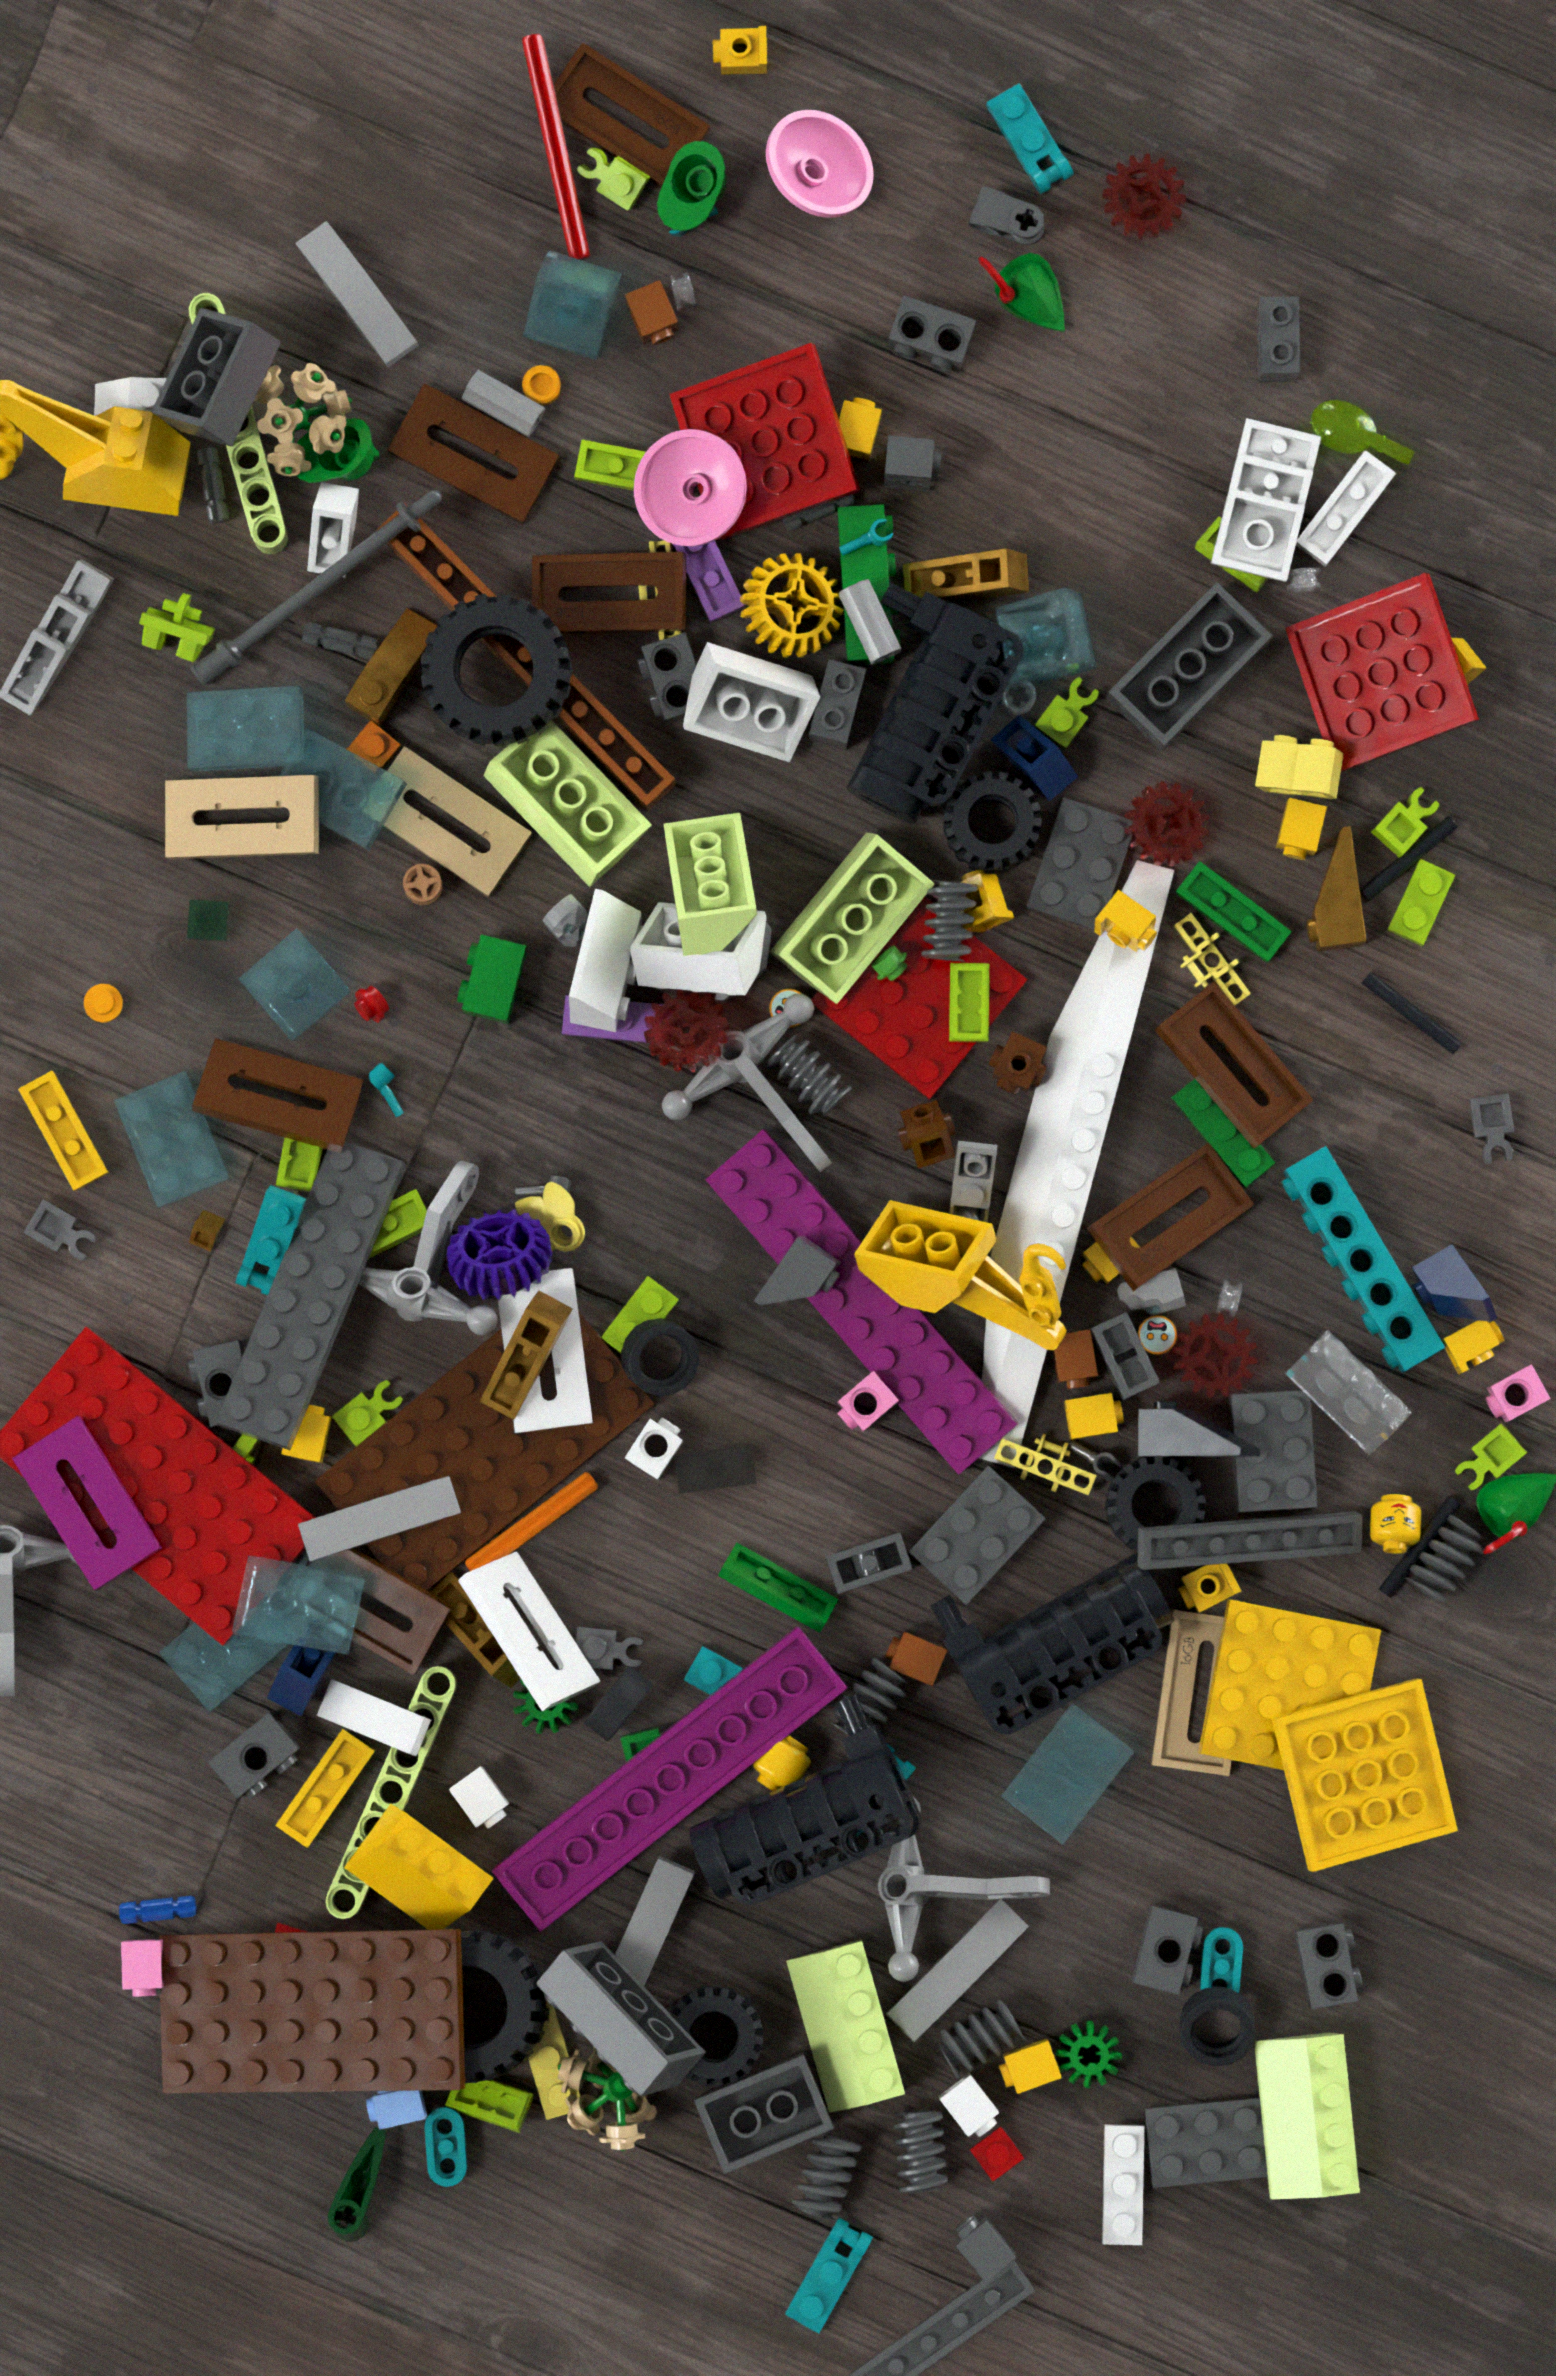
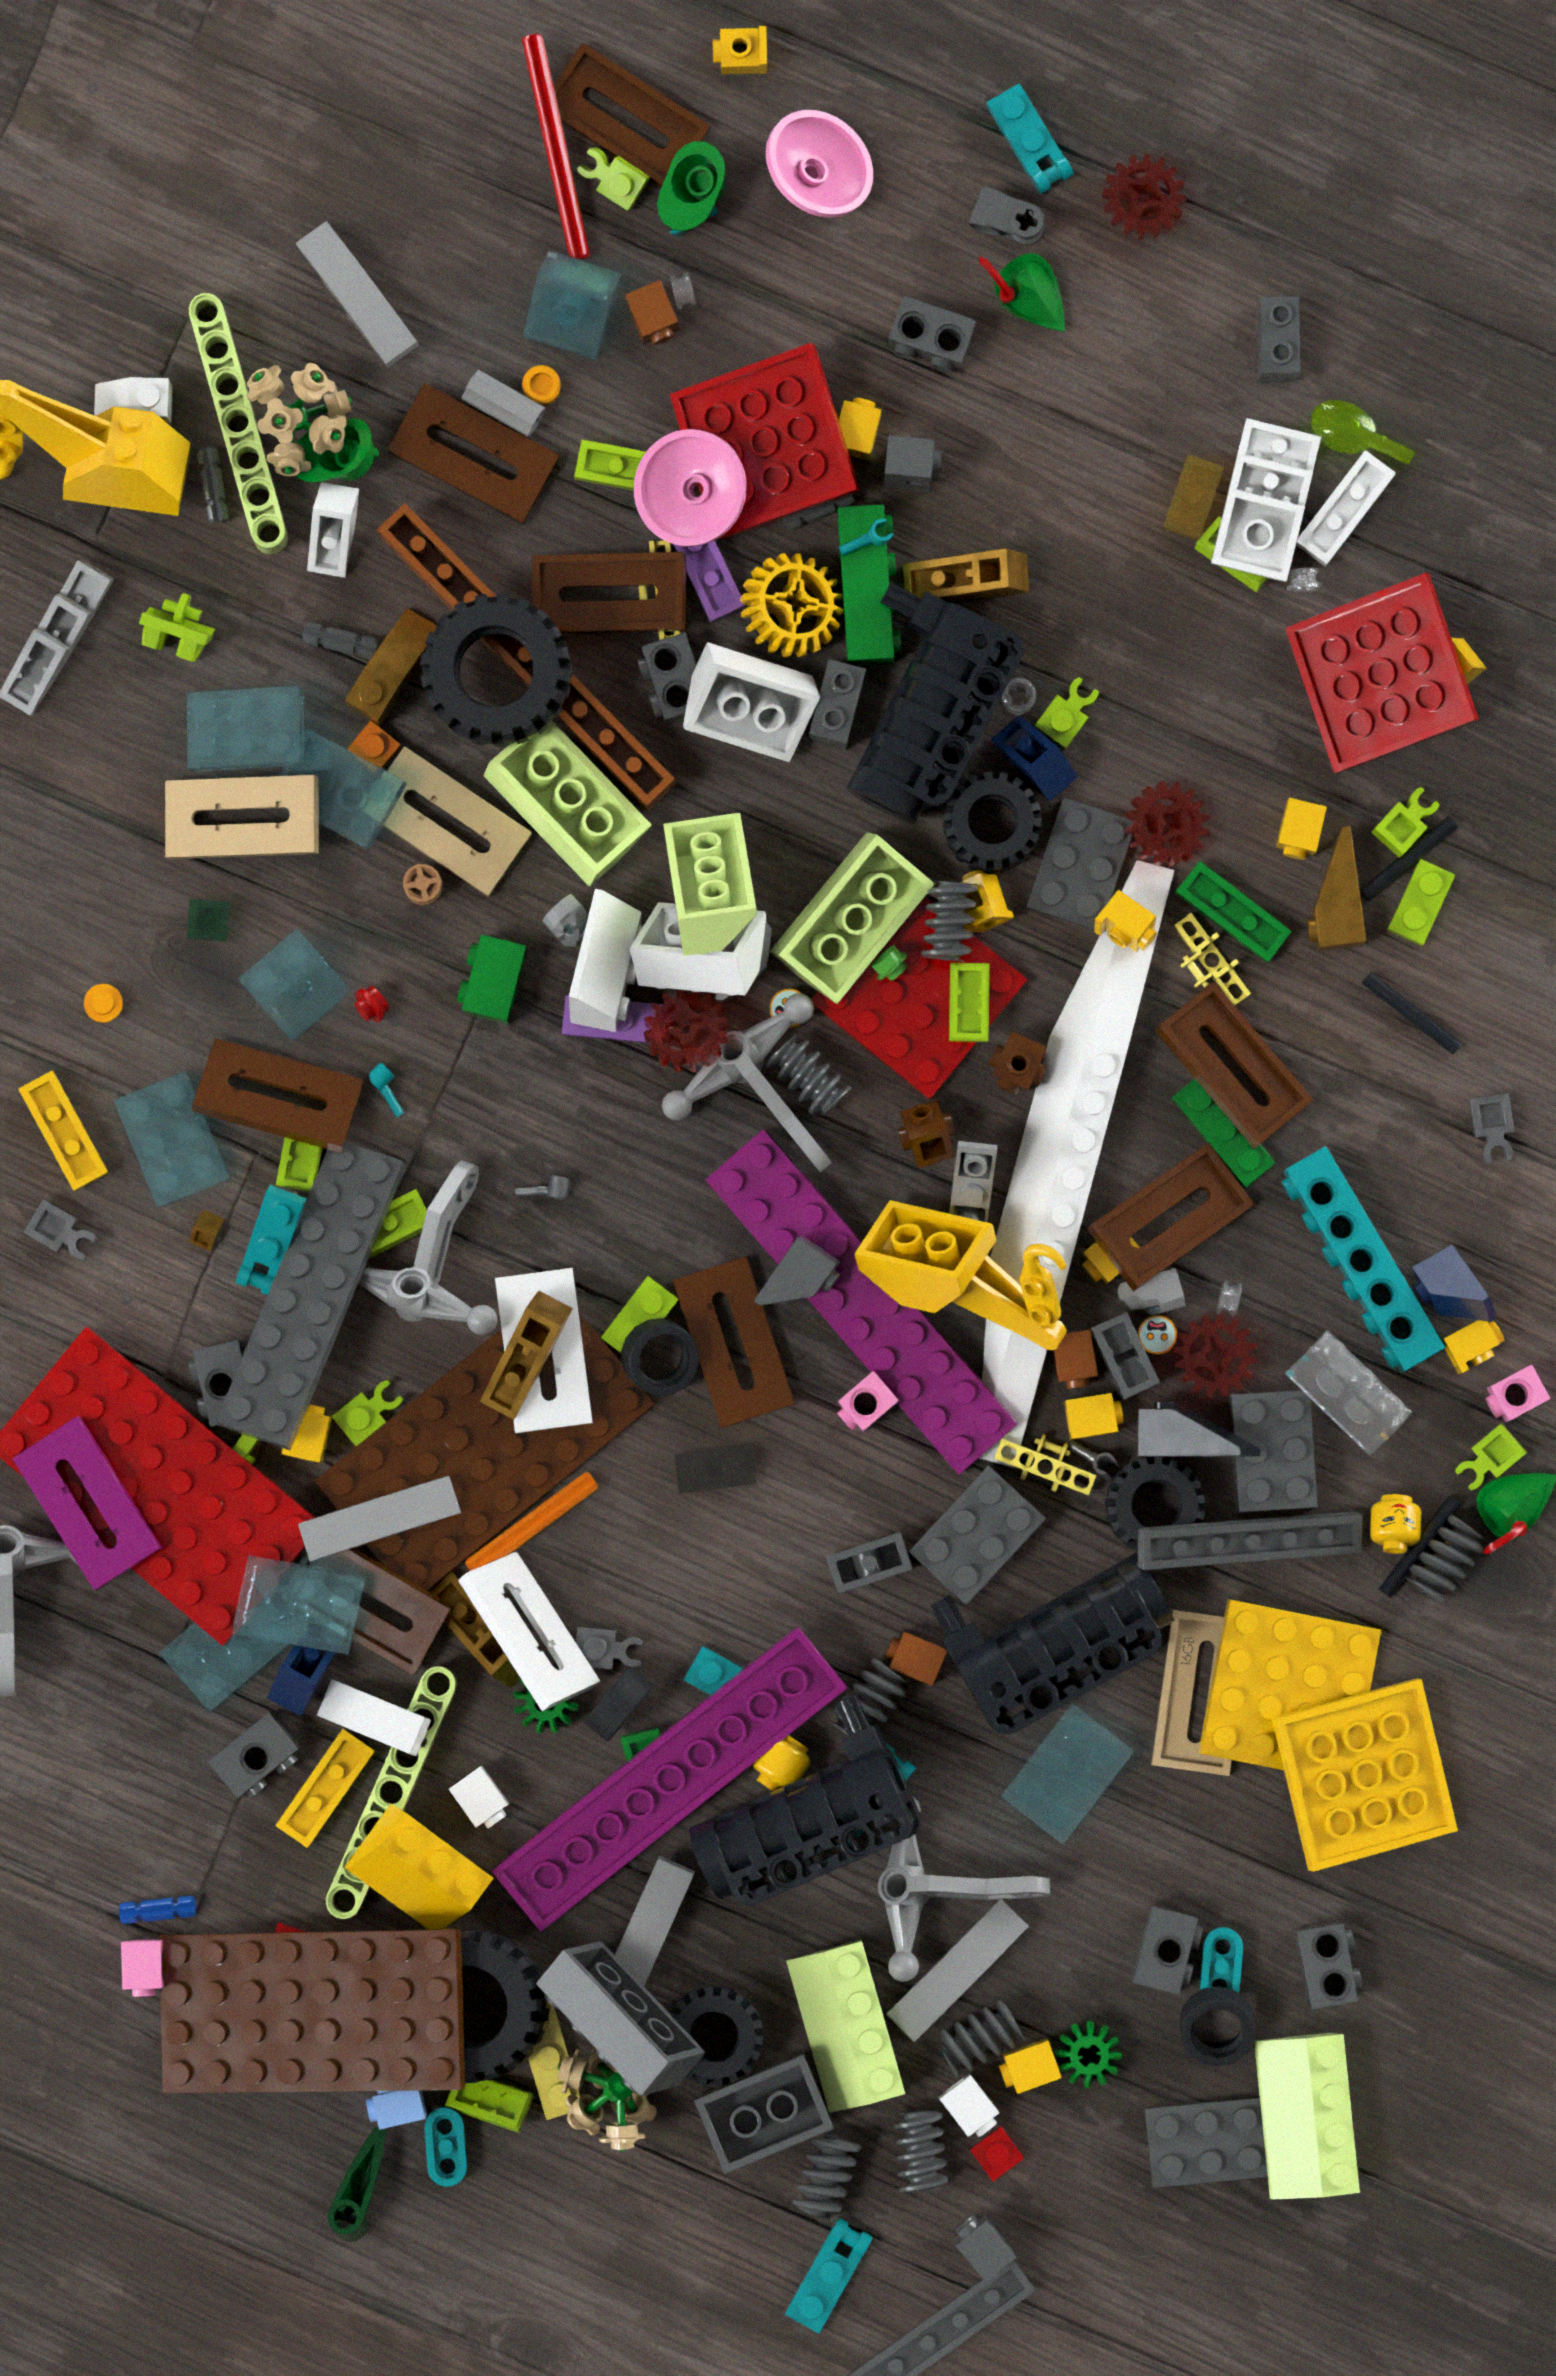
dark grey brick [151,308,281,447] -> none
dark grey bar [191,490,442,687] -> none
dark purple gear [446,1208,552,1301] -> none
light yellow plate [515,1182,585,1252] -> none
white brick [625,1417,683,1480] -> none
green plate [718,1542,839,1633] -> none
light grey axle [839,579,901,665] -> none
clear light blue slope [995,587,1097,683] -> none
white plate [1102,2124,1144,2245] -> none
dark grey brick [1106,582,1273,752] -> none
yellow brick [1177,1563,1241,1613] -> none
light yellow brick [1255,735,1344,799] -> none
none -> reddish brown piece [673,1256,795,1429]
none -> clear yellow plate [1162,454,1224,541]

